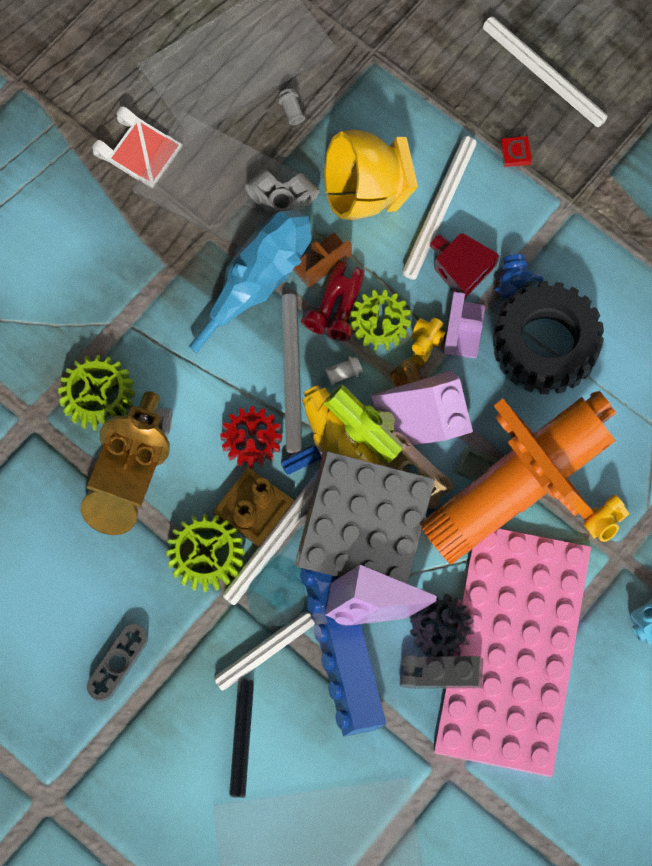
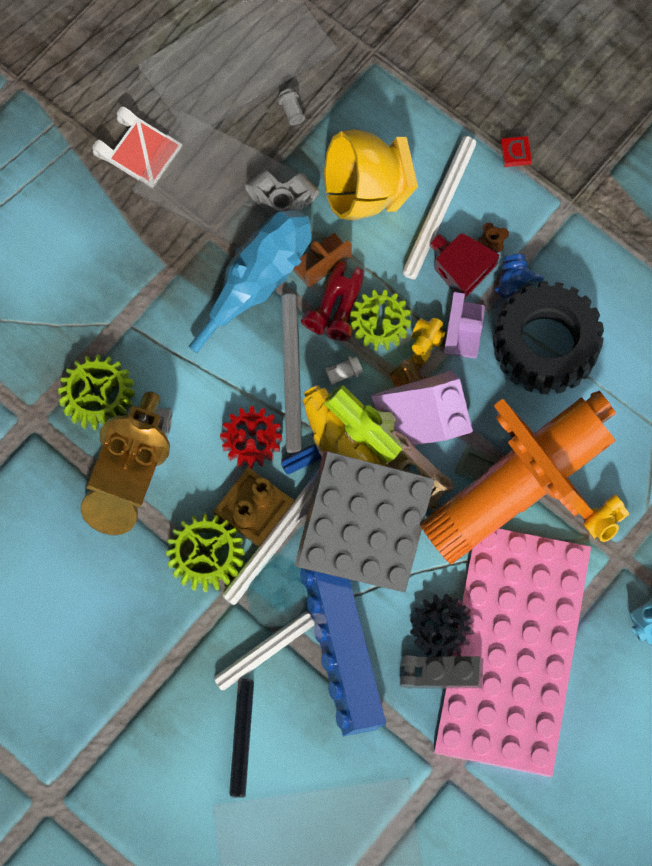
dark grey beam [87,624,148,702] -> none
lavender slope [325,565,437,625] -> none
white axle [483,16,608,127] -> none
none -> reddish brown plate [478,223,509,253]

